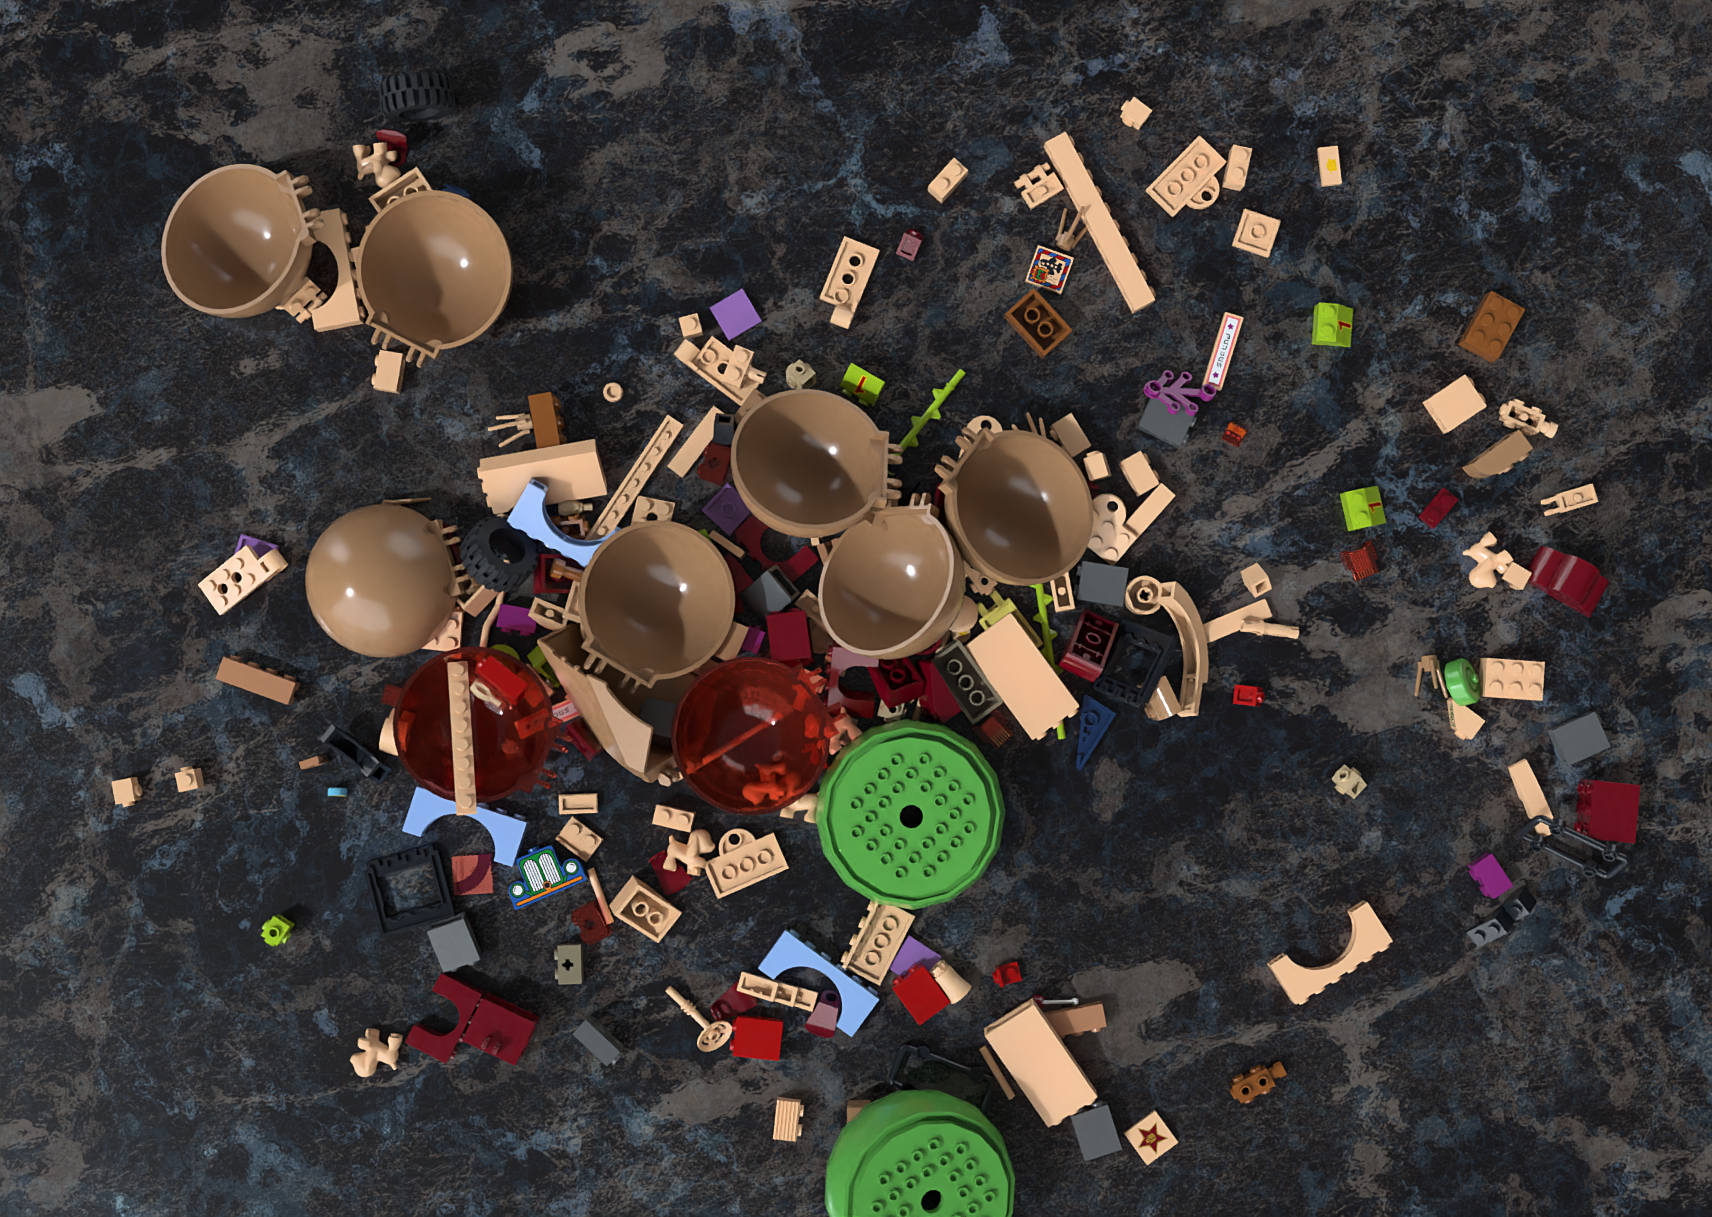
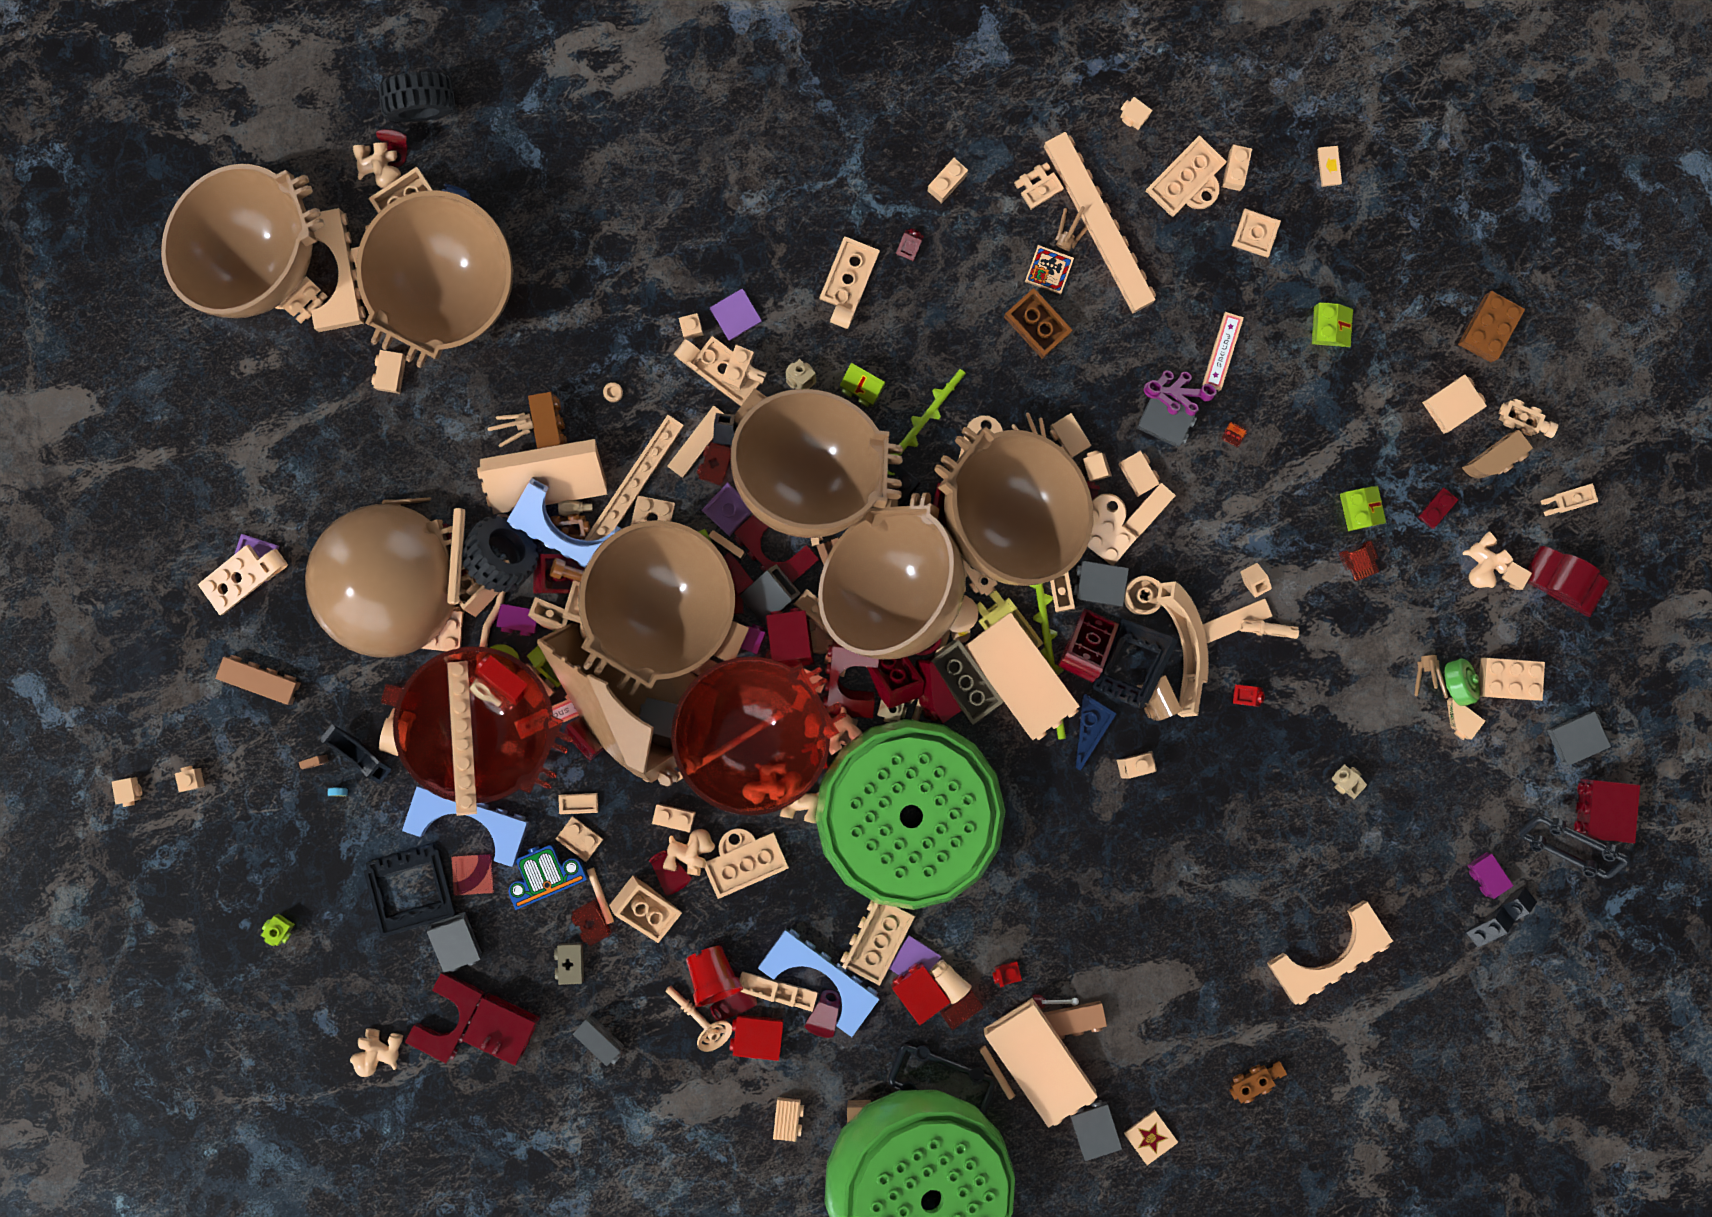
clear red piece [970,708,1014,750] -> none
light nougat slope [1508,759,1553,837] -> none
none -> light nougat axle [447,508,466,604]
none -> red piece [686,946,743,1007]
none -> clear red brick [940,989,984,1030]
none -> light nougat torso [1117,751,1157,778]

